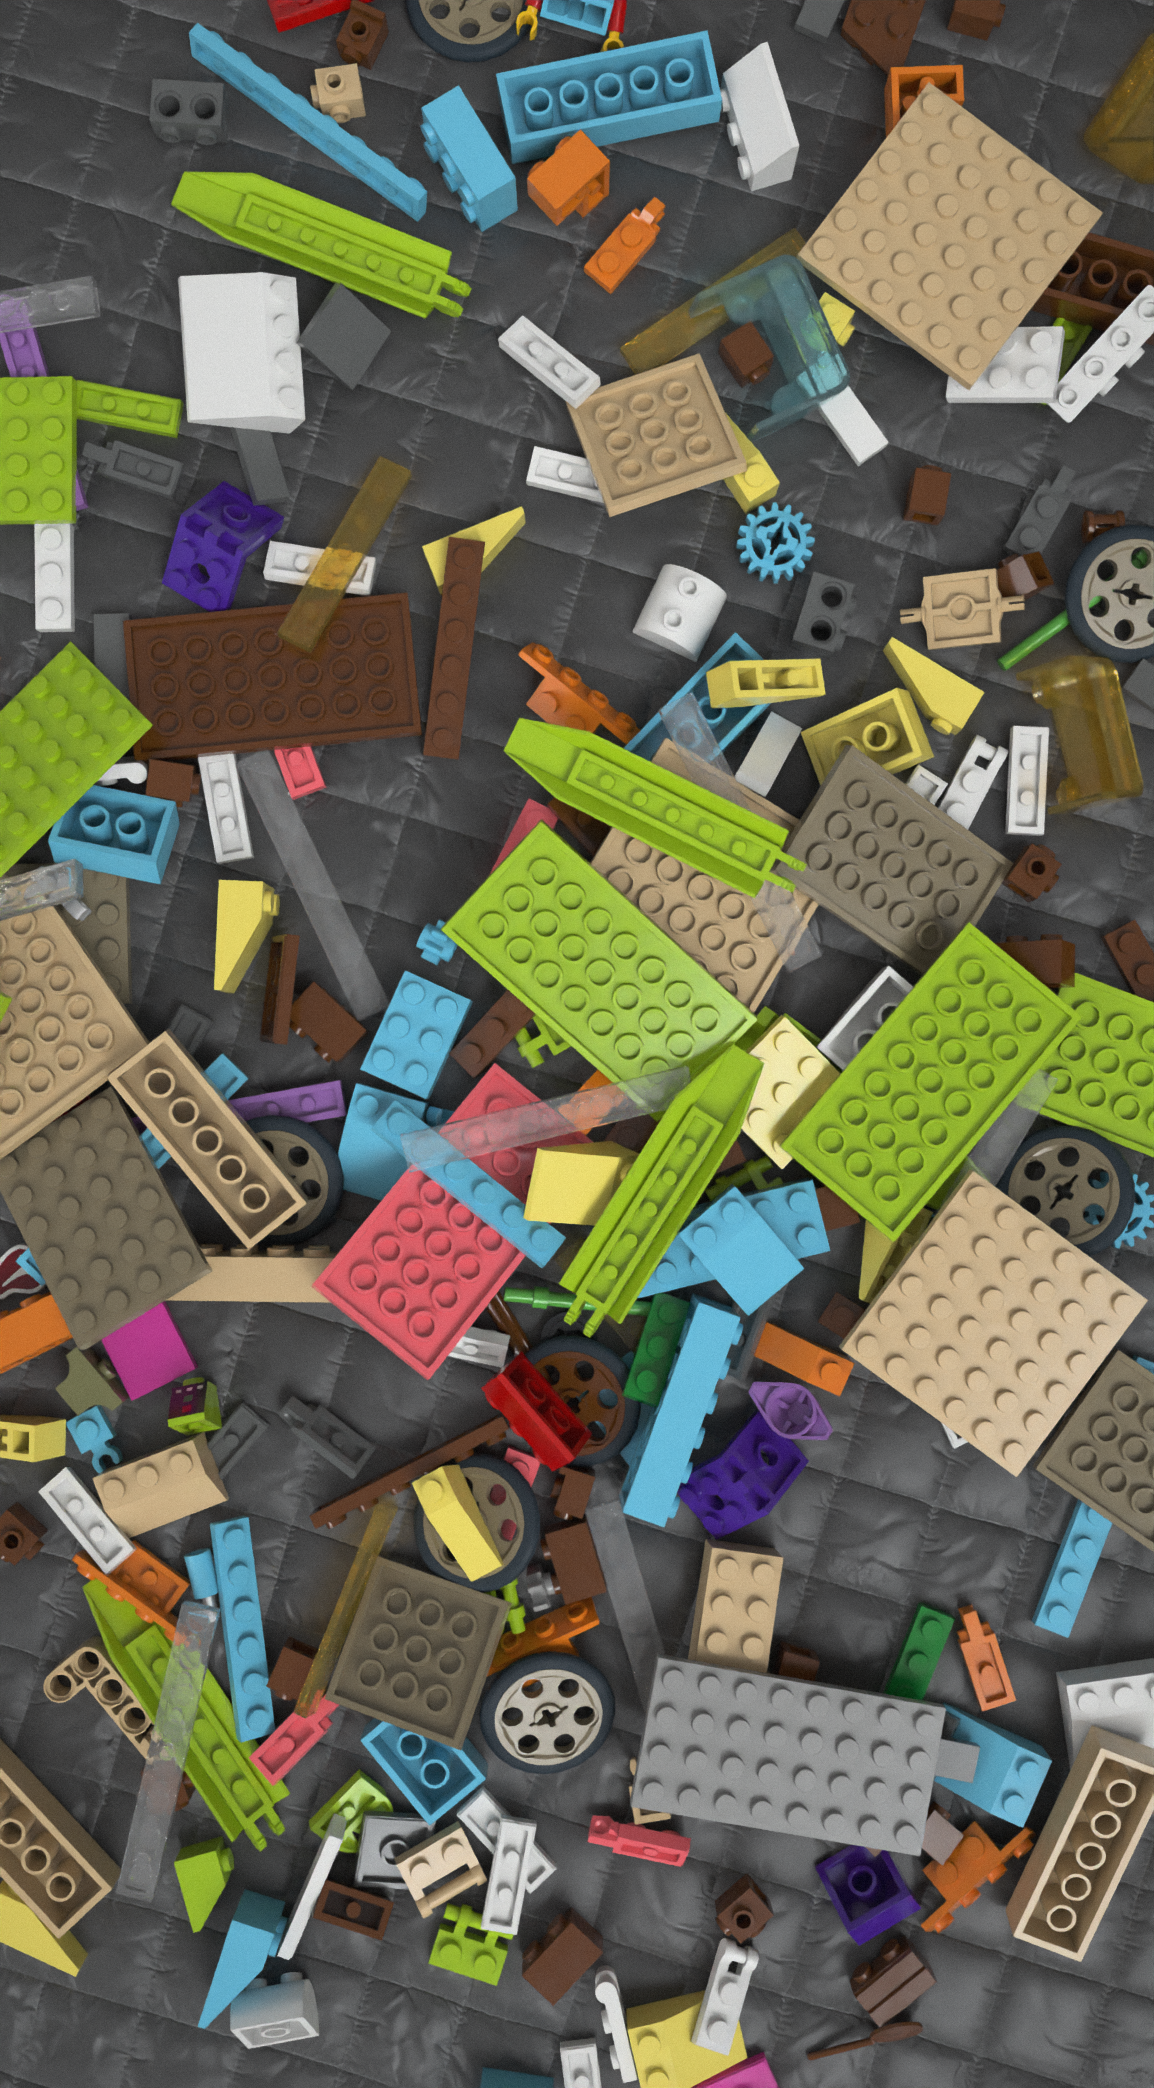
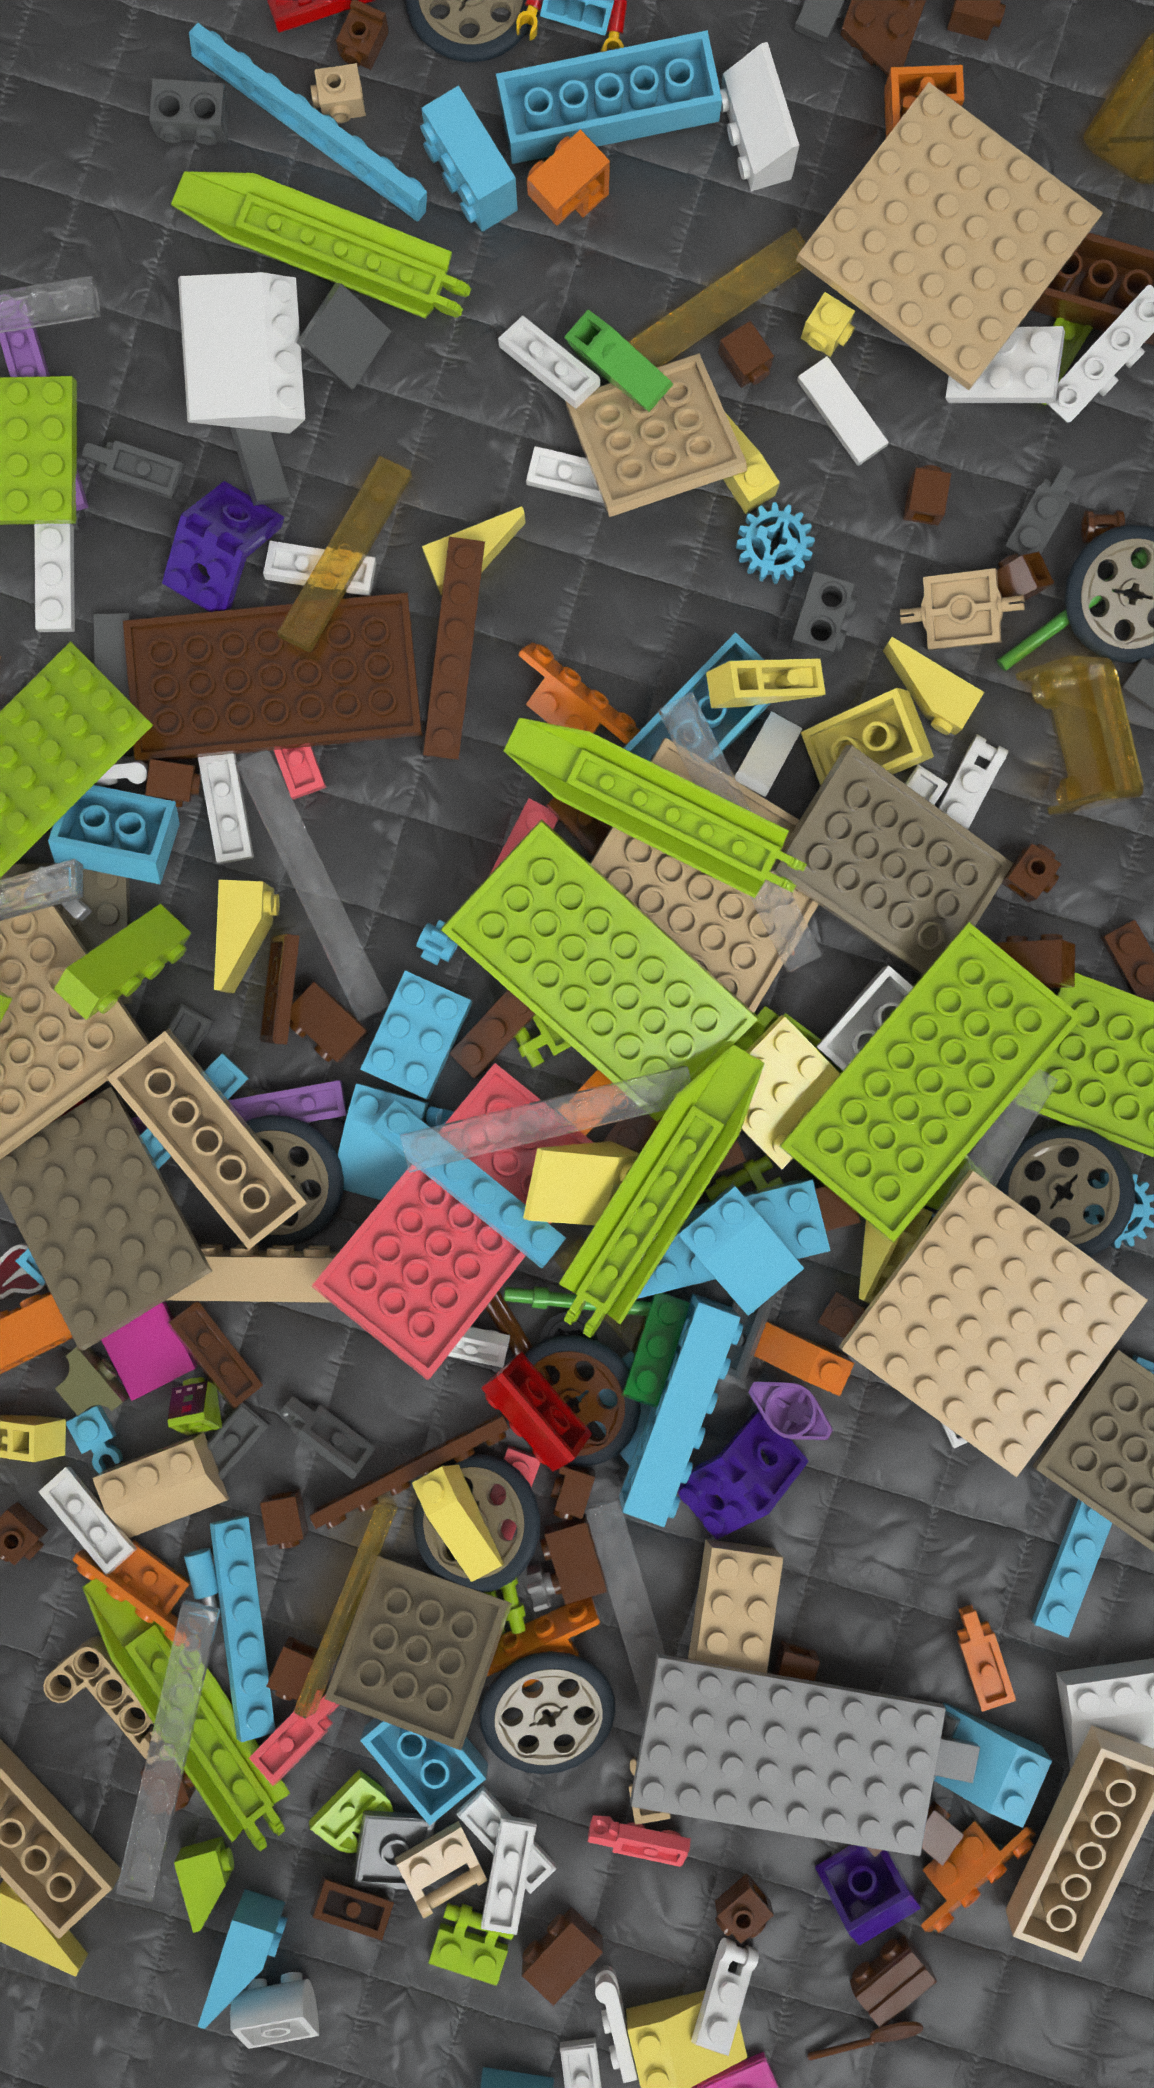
lime tile [77,380,184,438] -> none
white tile [277,1814,347,1960] -> none
orange hinge [584,197,666,294] -> none
white brick [633,564,727,662] -> none
clear light blue windscreen [688,255,850,442] -> none
green plate [883,1602,955,1700] -> none
white plate [1005,726,1049,836] -> none
none -> lime brick [54,904,191,1020]
none -> reddish brown plate [167,1301,264,1409]
none -> reddish brown brick [260,1489,308,1549]
none -> bright green slope [564,310,673,412]

